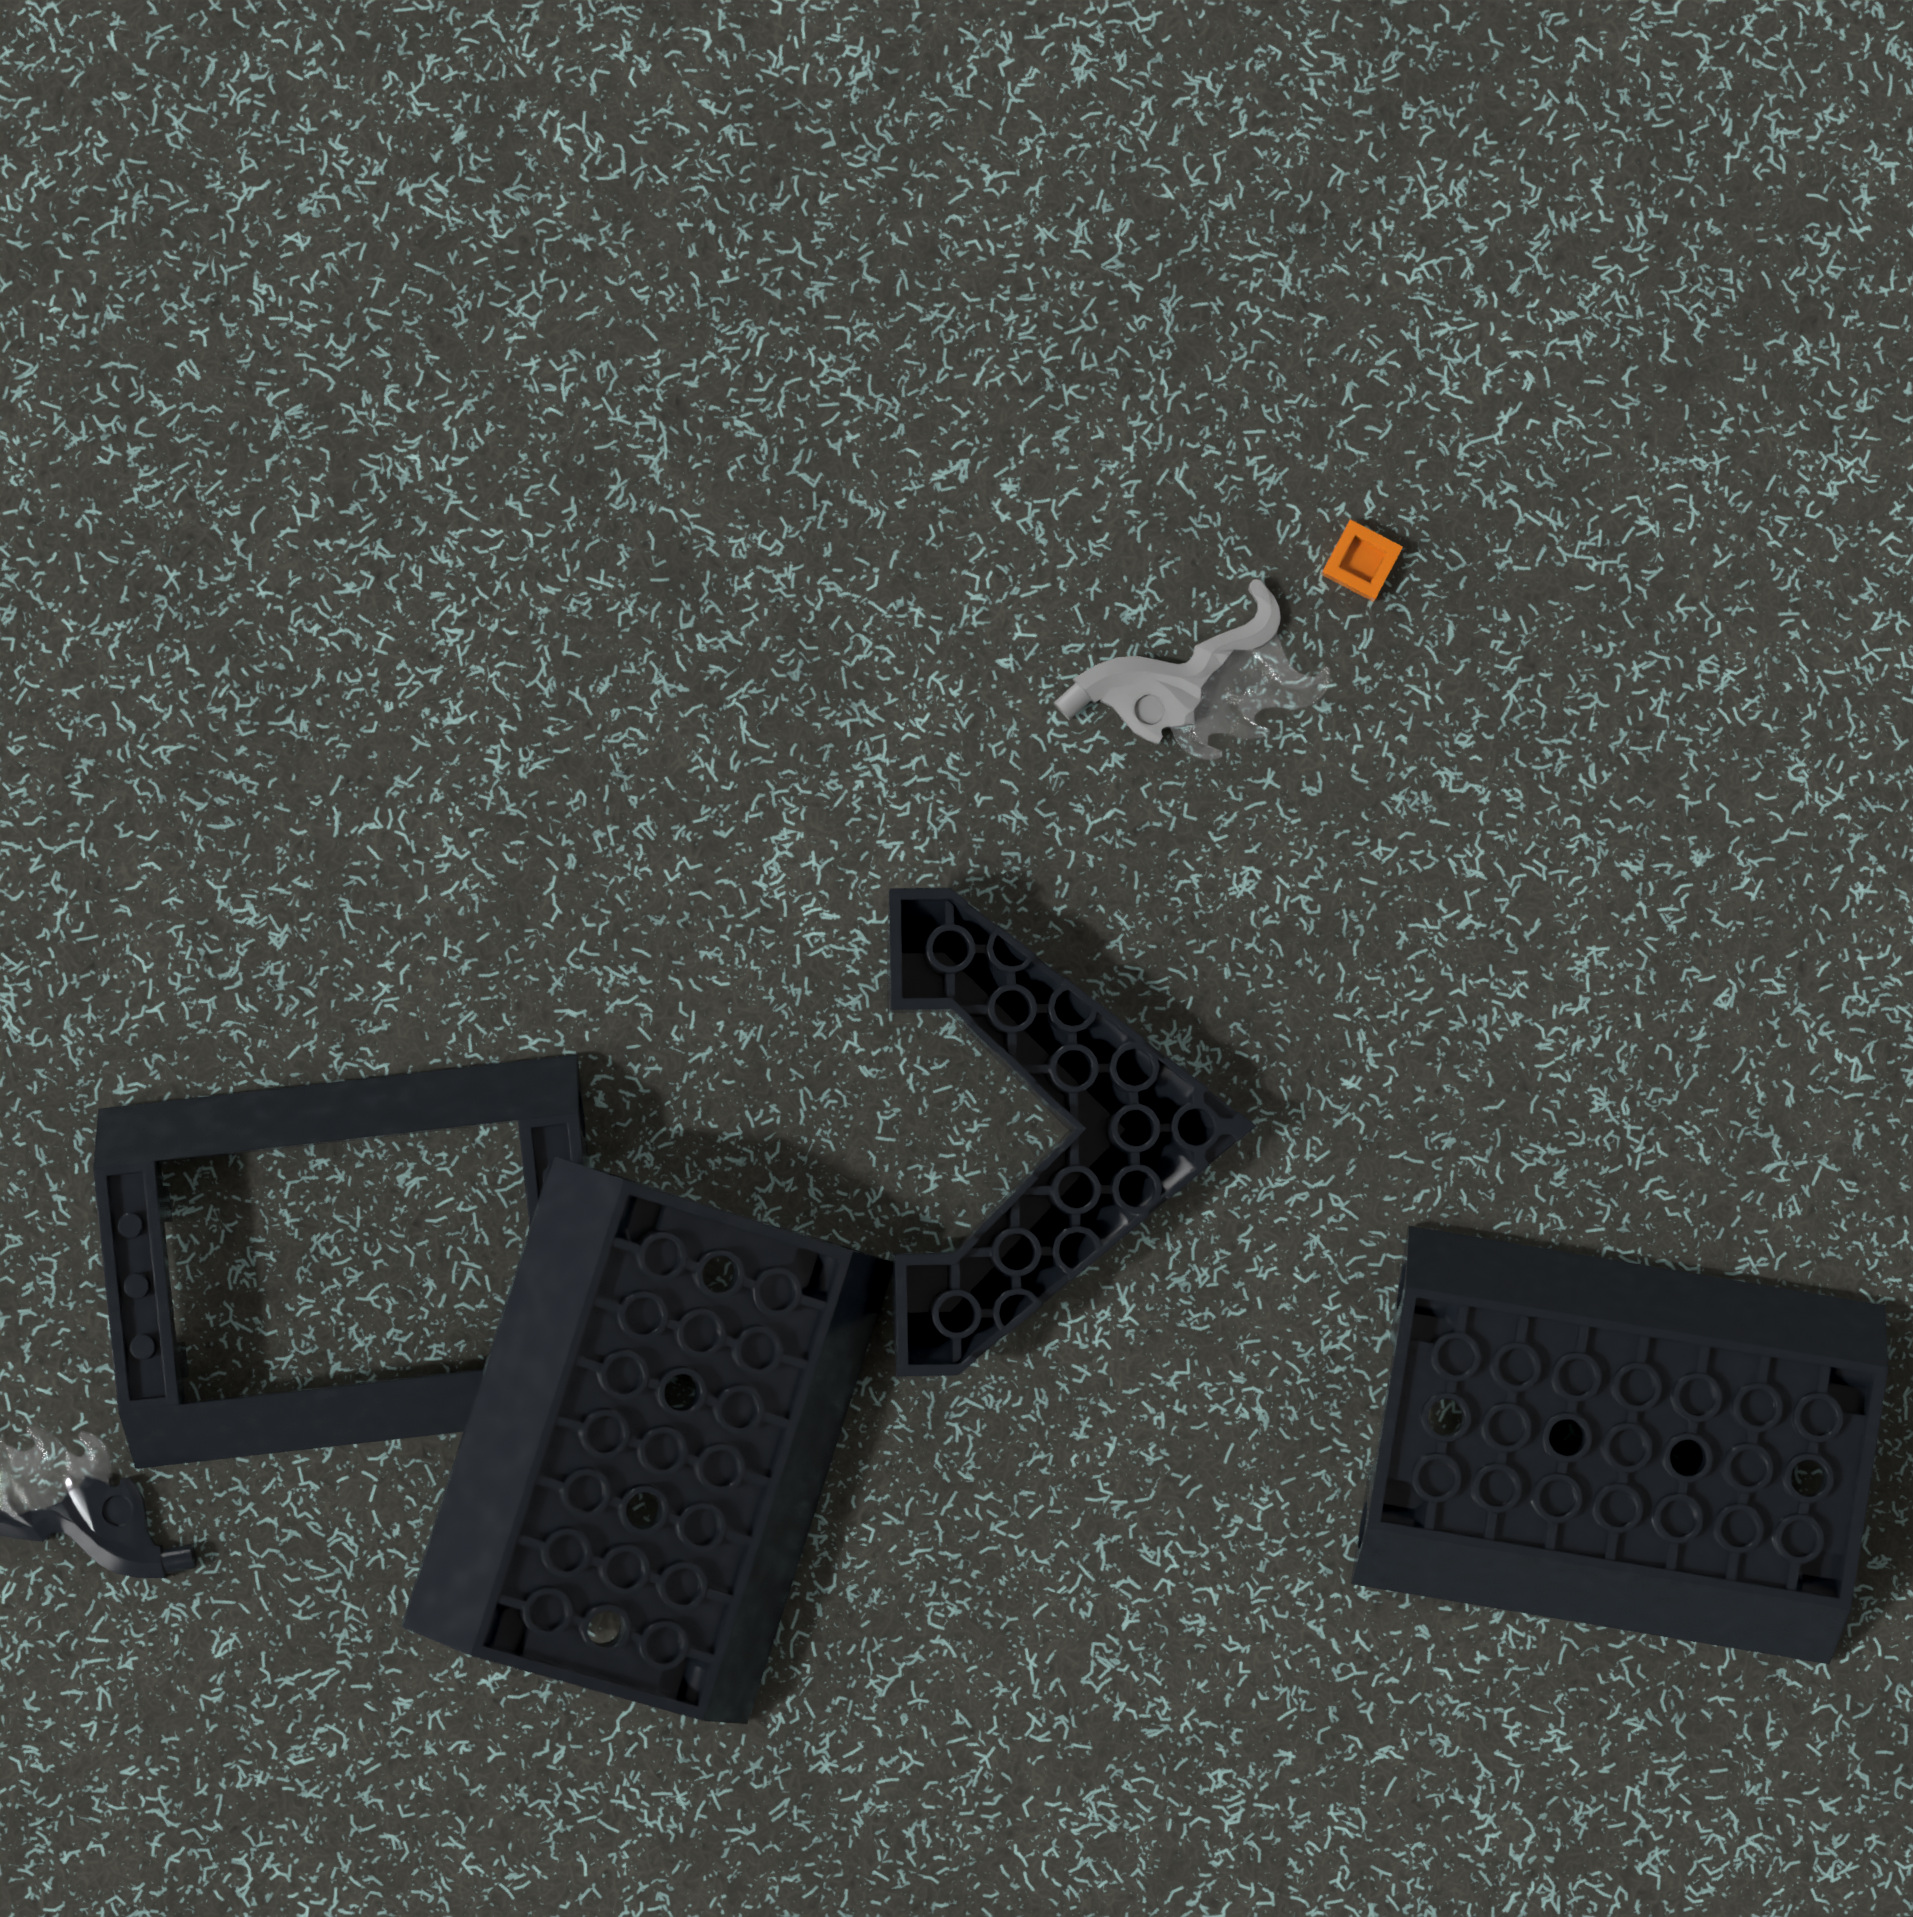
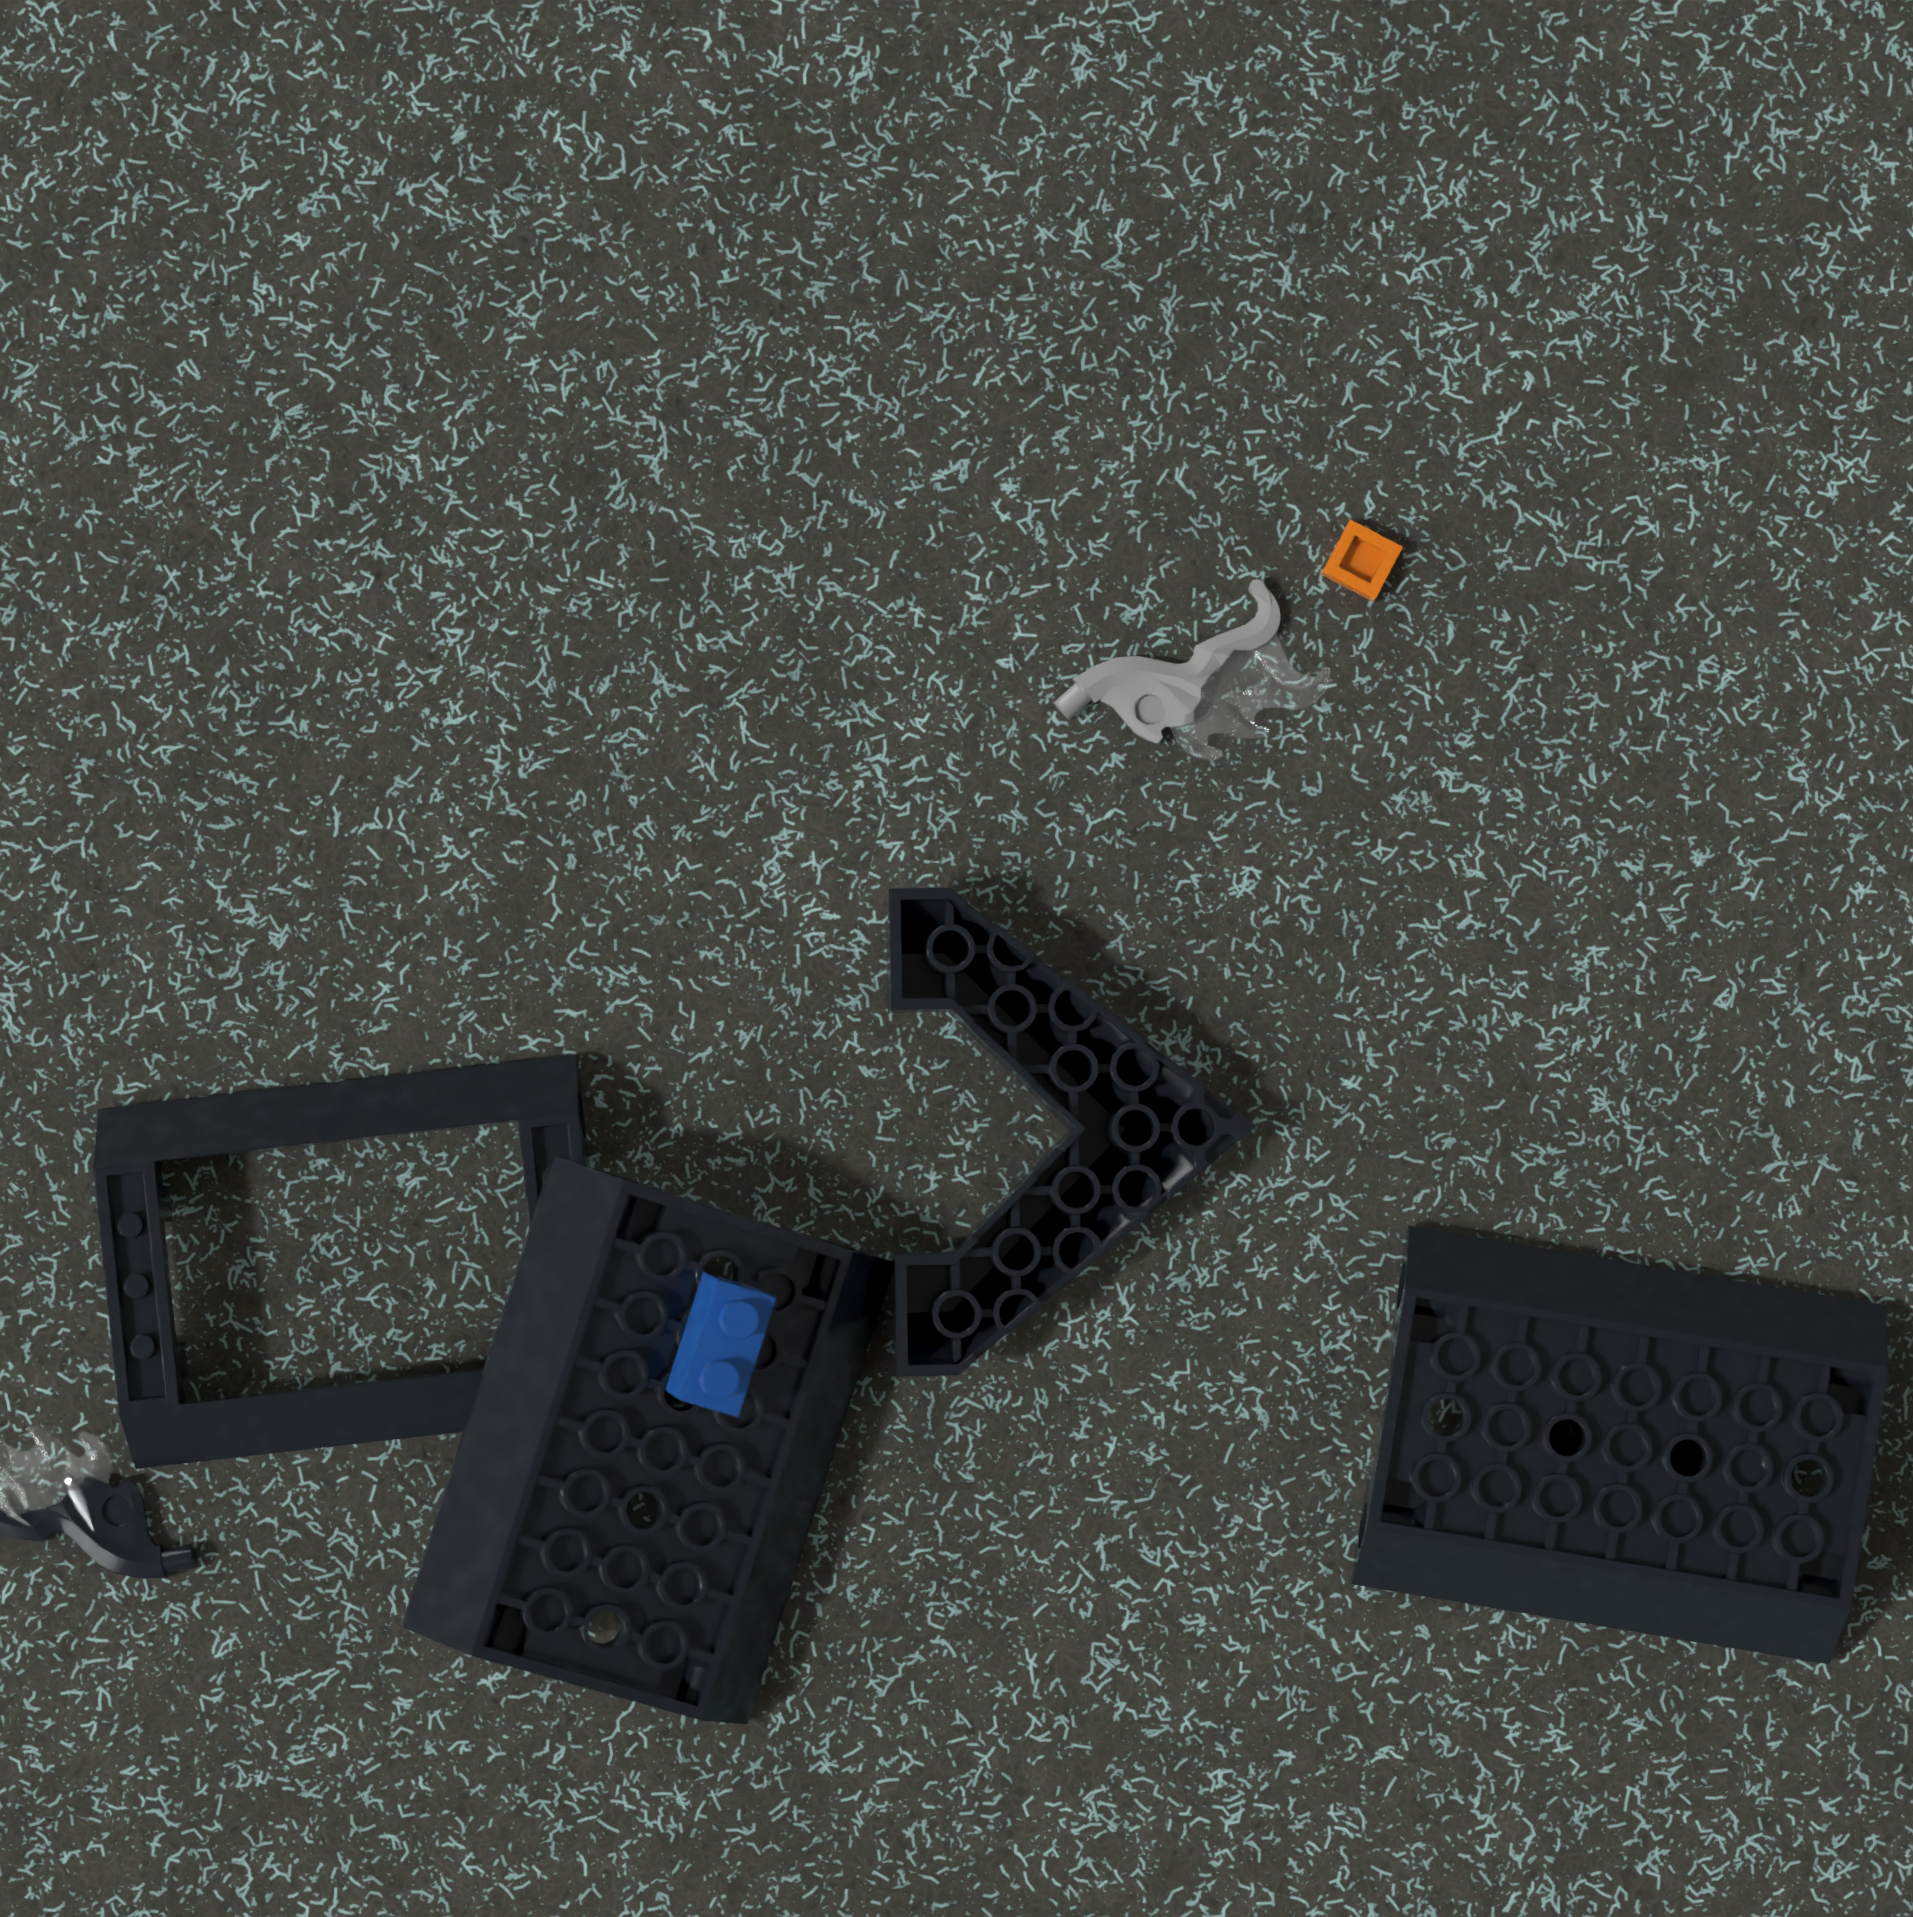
none -> blue brick [665,1272,776,1417]

